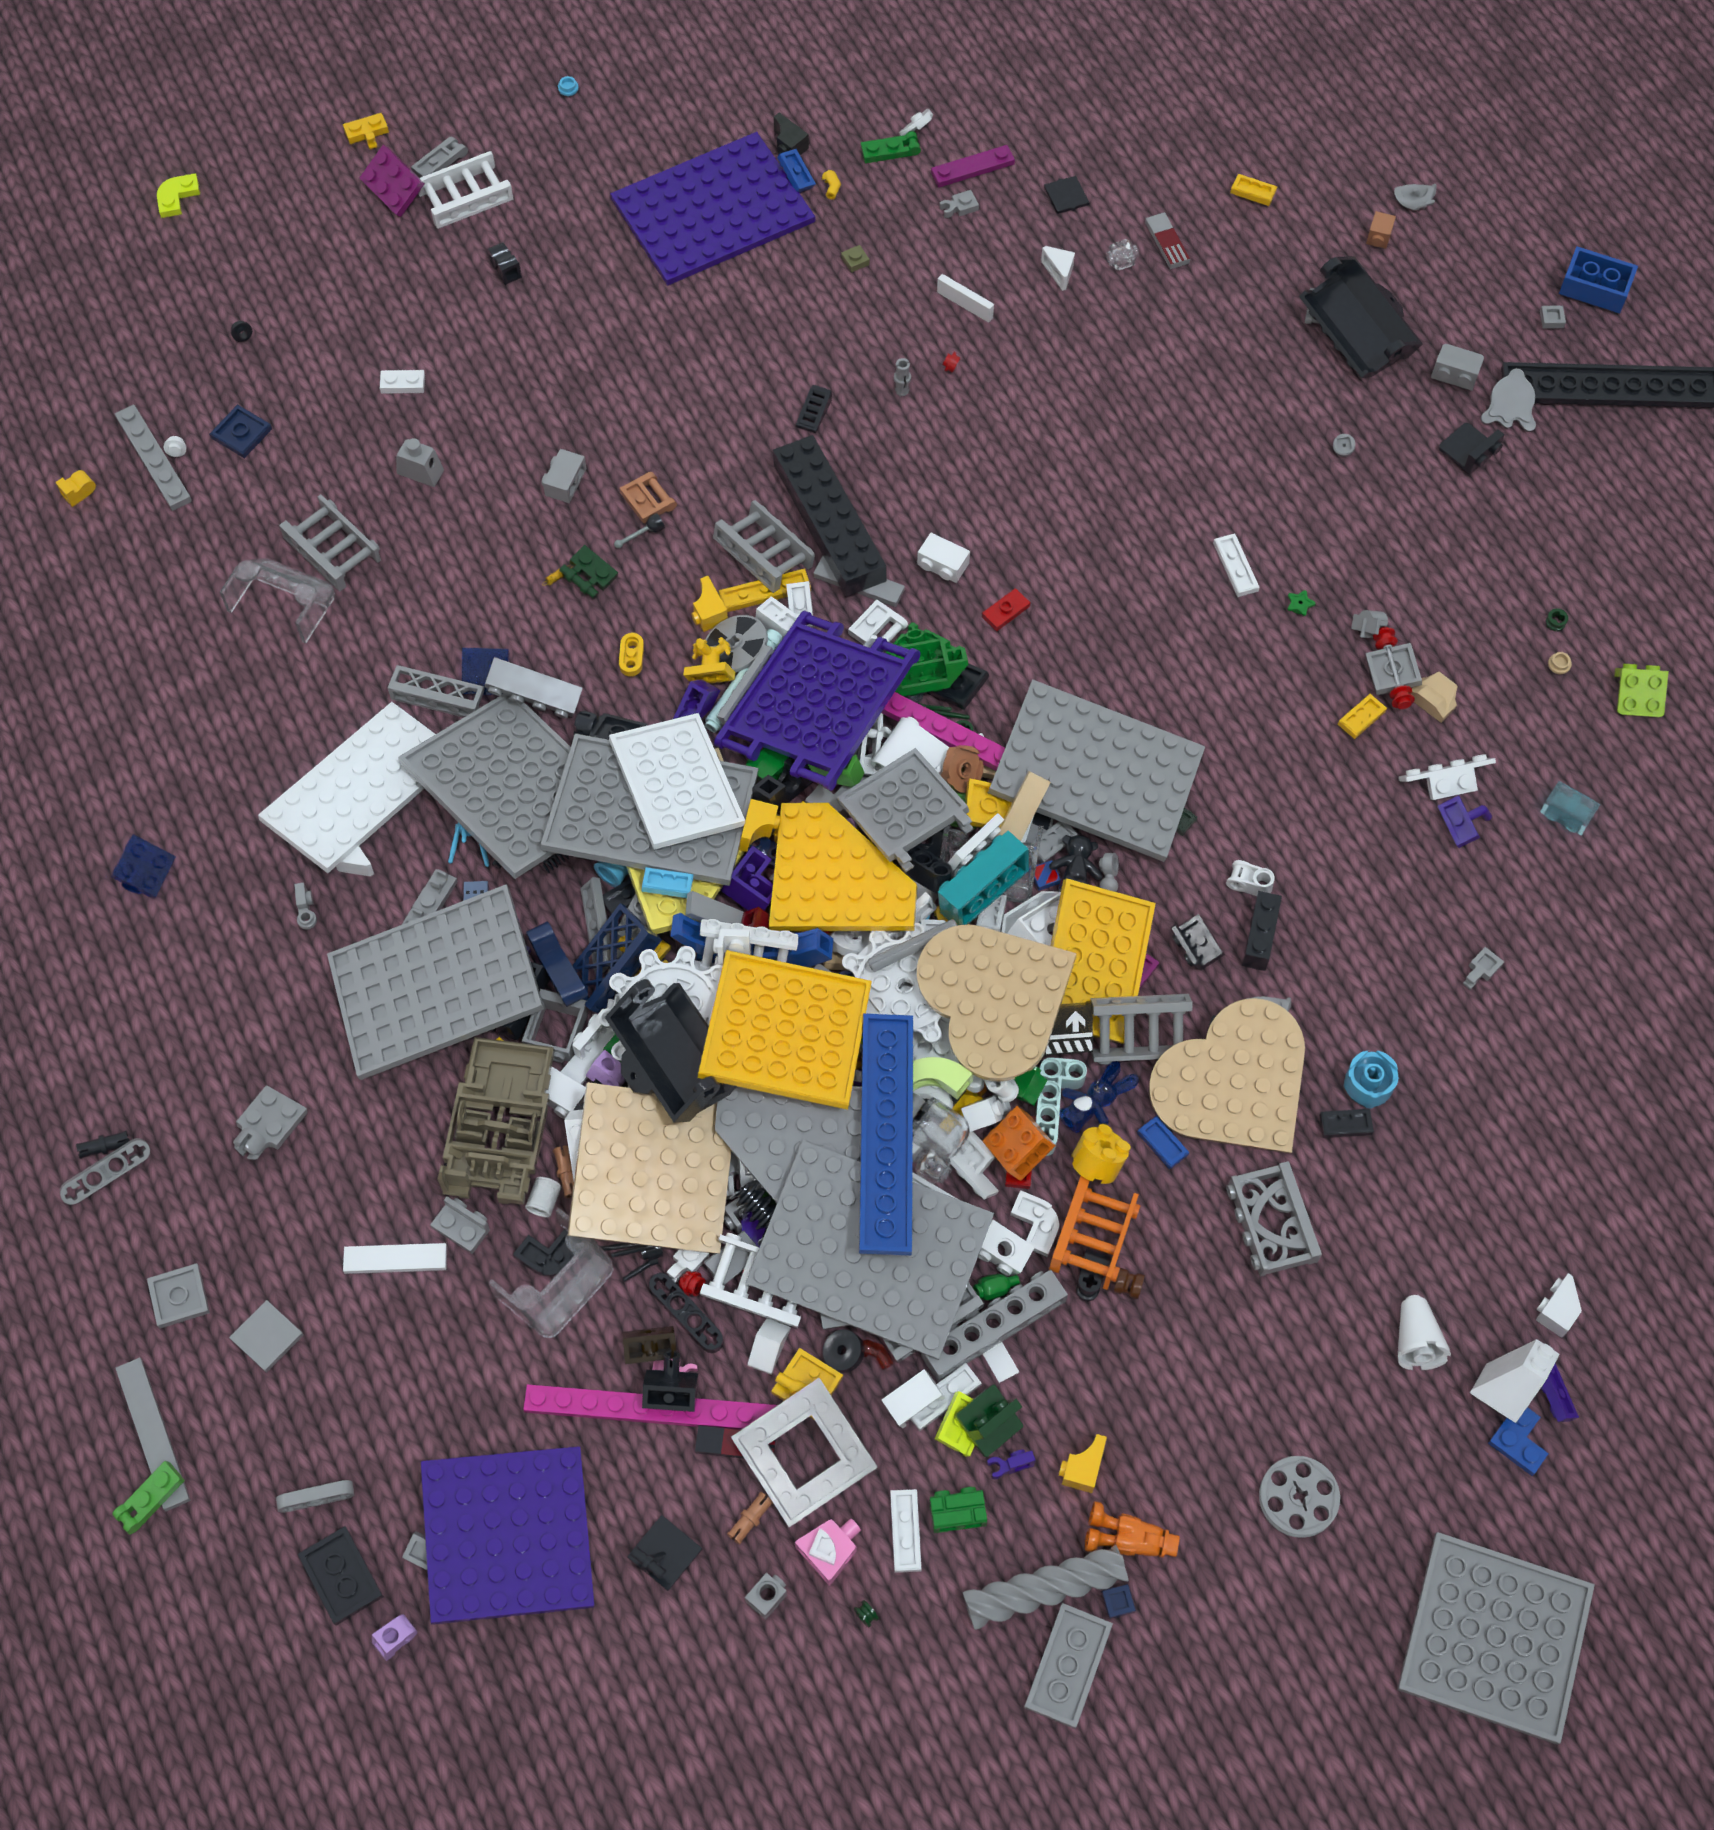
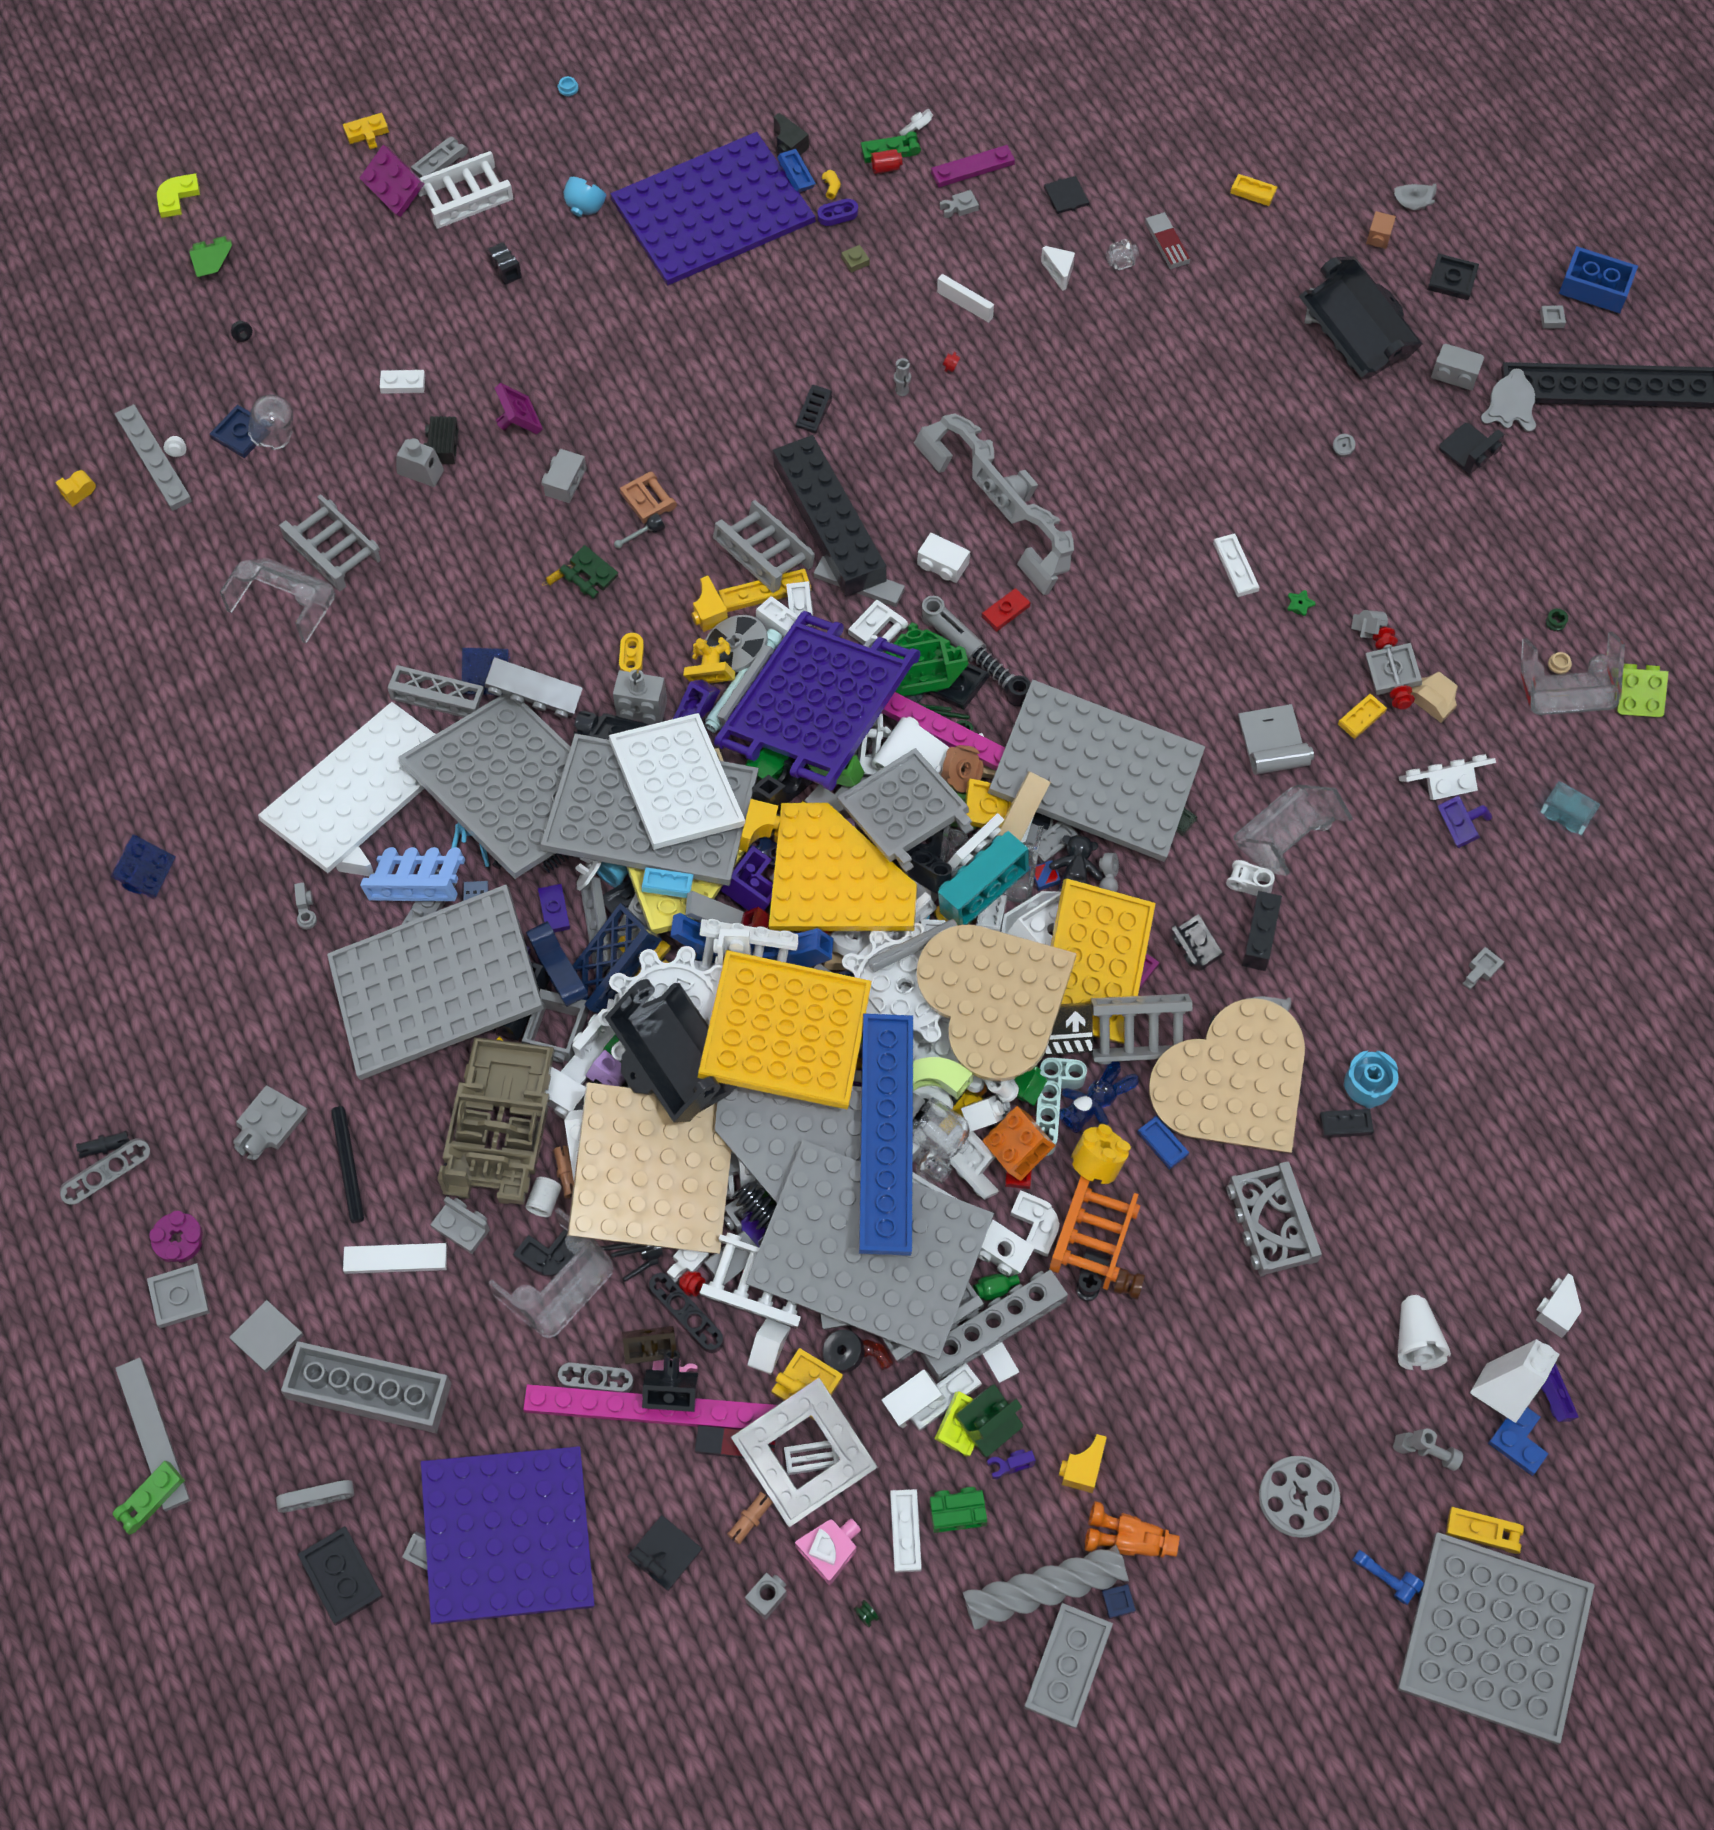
lavender leg [372,1614,418,1661] -> none
none -> magenta plate [149,1210,203,1263]
none -> bright green slope [189,236,232,277]
none -> clear cylinder [248,394,293,450]
none -> light grey brick [281,1341,452,1434]
none -> black axle [331,1106,364,1224]
none -> light blue fence [360,847,465,901]
none -> pearl dark grey brick [424,416,459,464]
none -> magenta tile [495,383,543,434]
none -> dark purple plate [538,884,570,933]
none -> light grey beam [558,1363,634,1393]
none -> medium azure cylinder [564,177,607,217]
none -> white piece [575,858,602,891]
none -> light grey brick [613,669,667,725]
none -> white tile [784,1441,839,1475]
none -> dark purple plate [818,199,858,226]
none -> red brick [871,149,903,174]
none -> light grey piece [914,413,1074,595]
none -> piece [921,595,1031,707]
none -> clear windscreen [1233,785,1353,876]
none -> light grey door [1238,704,1314,775]
none -> blue brick [1352,1550,1424,1605]
none -> light grey bar [1393,1429,1463,1471]
none -> black tile [1427,253,1479,301]
none -> yellow plate [1446,1507,1524,1554]
none -> clear windscreen [1521,632,1625,715]

